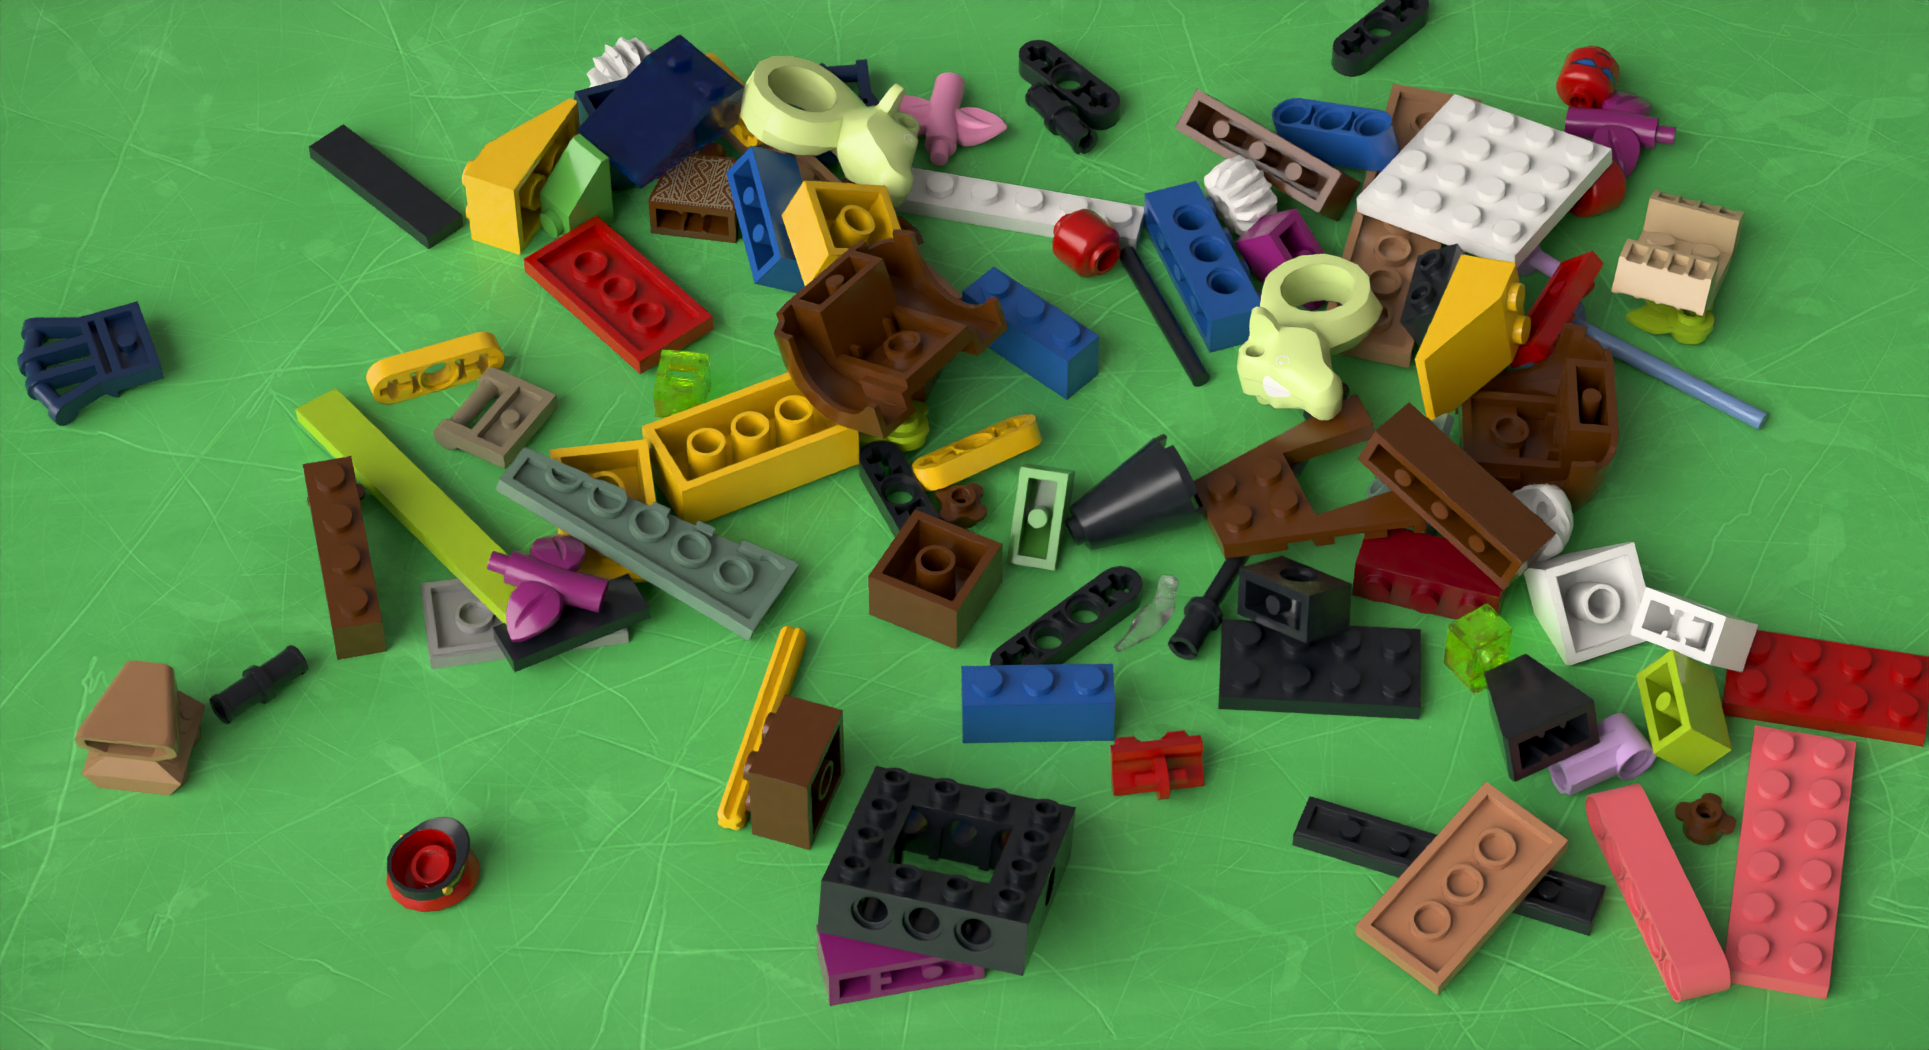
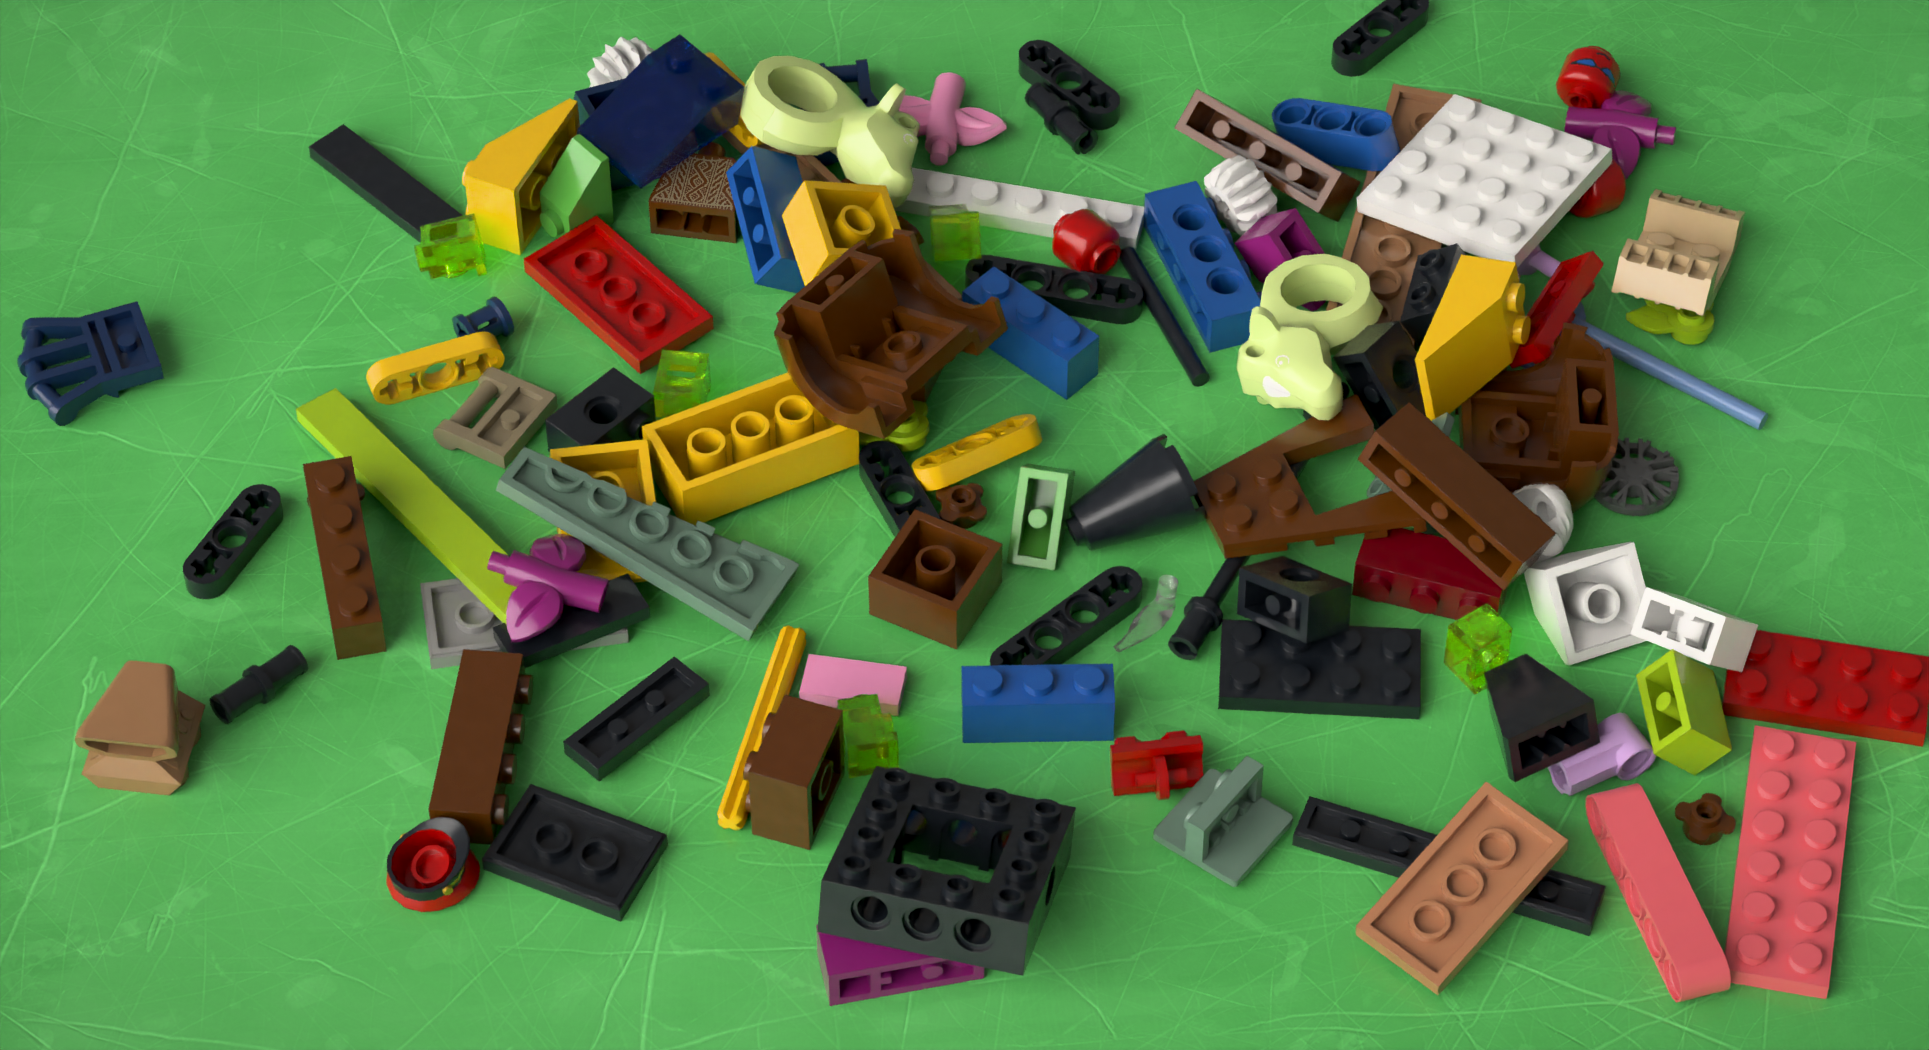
none -> black beam [183,484,283,599]
none -> clear neon green brick [414,213,487,279]
none -> reddish brown brick [428,649,533,845]
none -> dark blue bush [452,296,514,338]
none -> black tile [482,784,668,922]
none -> black brick [545,367,656,452]
none -> black plate [563,656,710,781]
none -> bright pink tile [799,654,907,716]
none -> clear neon green brick [837,694,899,778]
none -> clear neon green brick [929,204,981,261]
none -> black beam [965,255,1143,324]
none -> sand green bracket [1153,756,1293,887]
none -> black brick [1333,321,1426,431]
none -> dark grey wheel [1595,438,1679,516]

